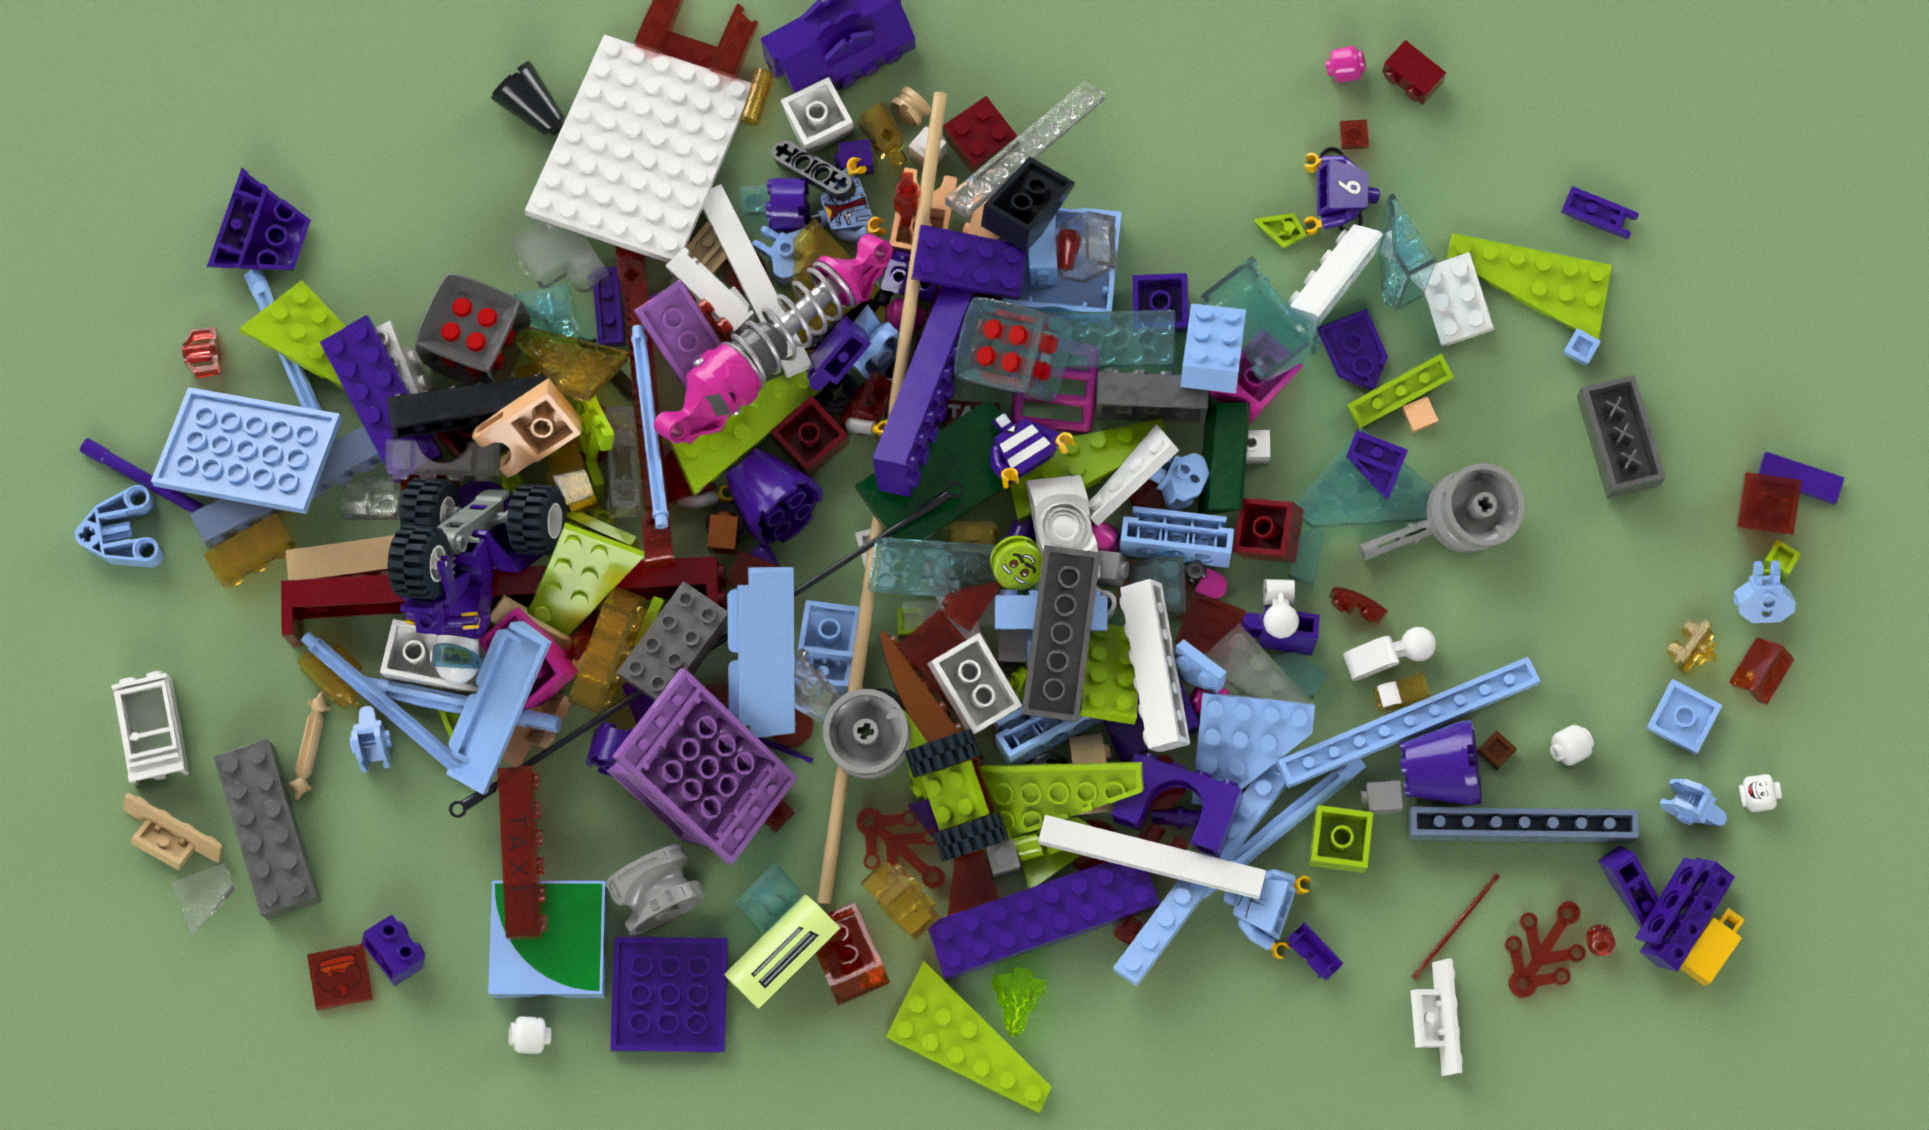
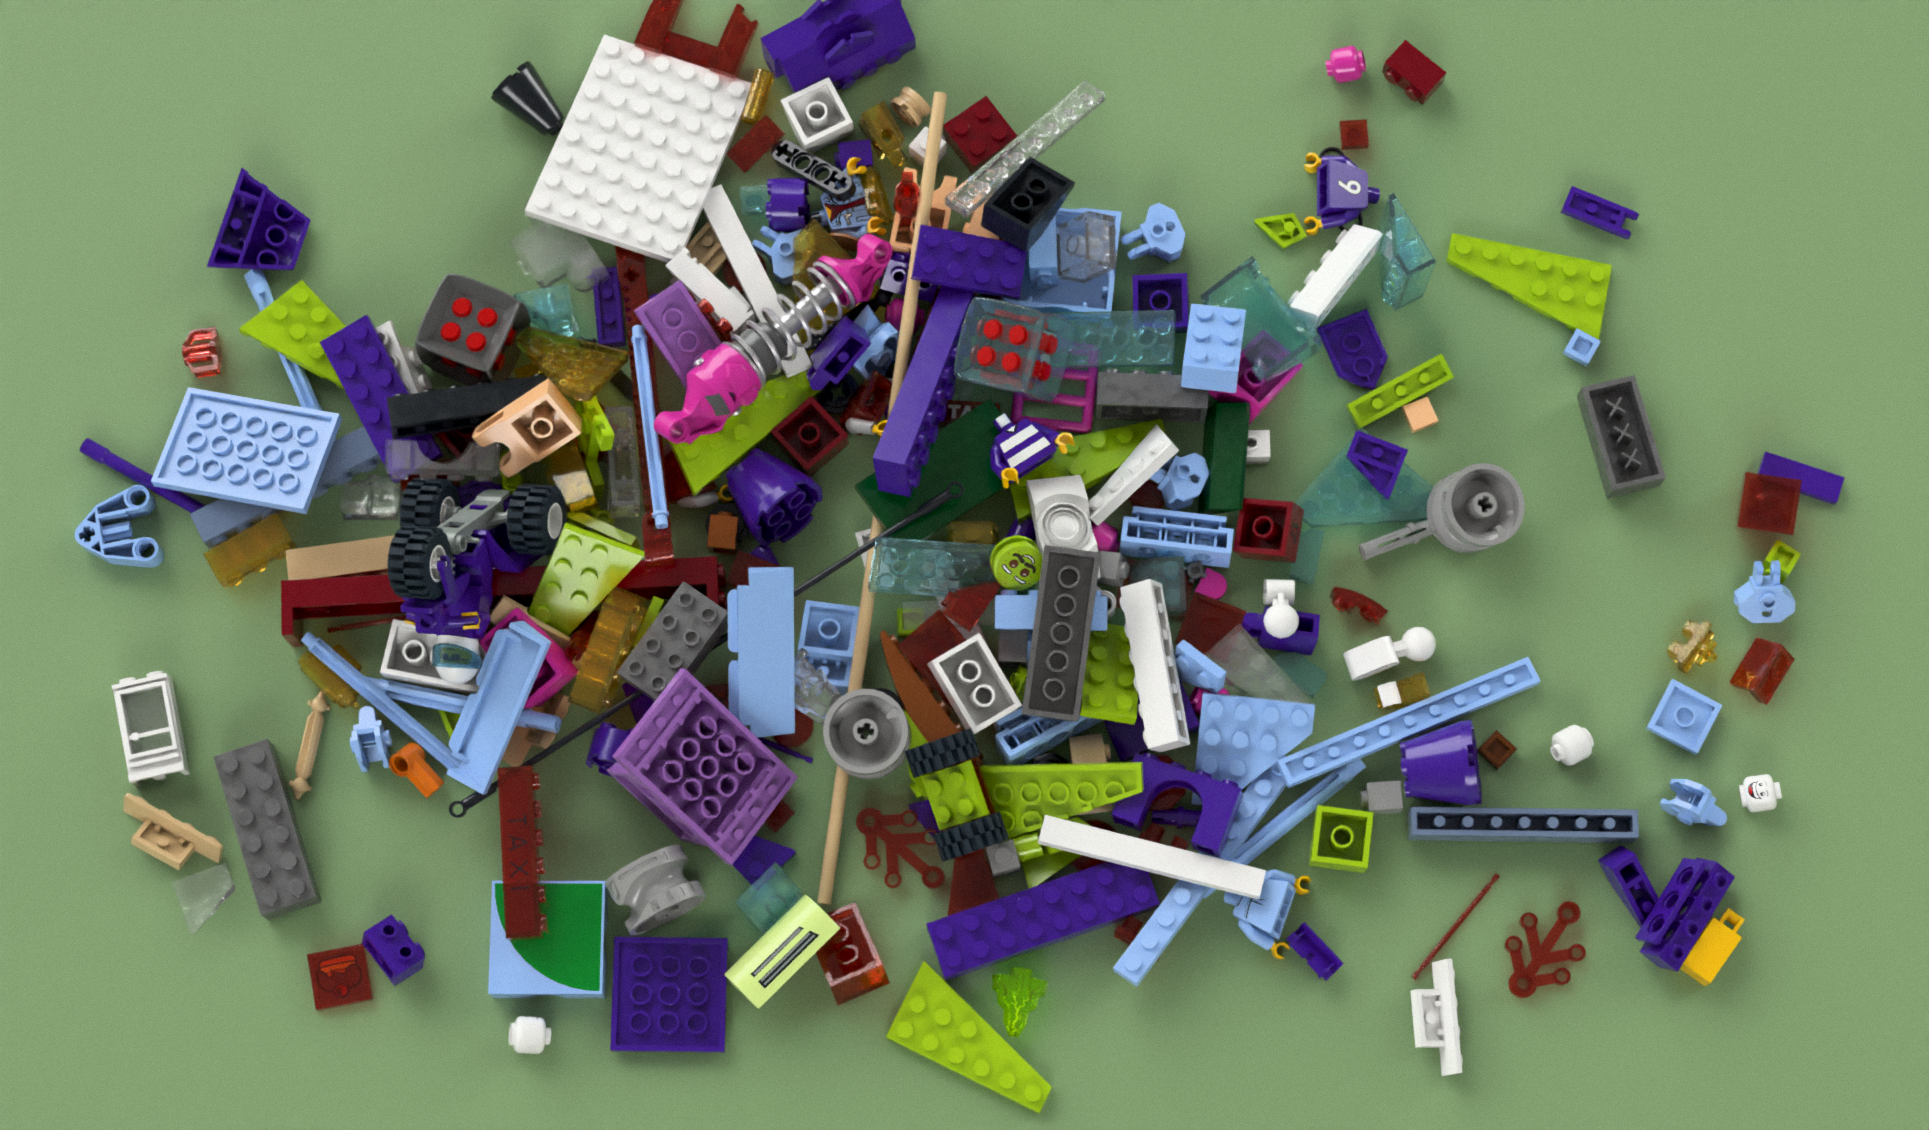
clear yellow piece [861,860,940,941] -> none
clear red cone [1055,229,1082,271] -> none
white plate [1418,252,1495,347] -> none
clear red piece [1585,924,1616,956] -> none
none -> clear red piece [327,615,407,633]
none -> orange piece [389,742,444,798]
none -> clear red slope [726,115,785,173]
none -> dark purple wing [732,836,796,891]
none -> medium nougat piece [826,233,911,253]
none -> clear yellow wing [861,166,894,225]
none -> light blue hinge [1121,203,1186,263]

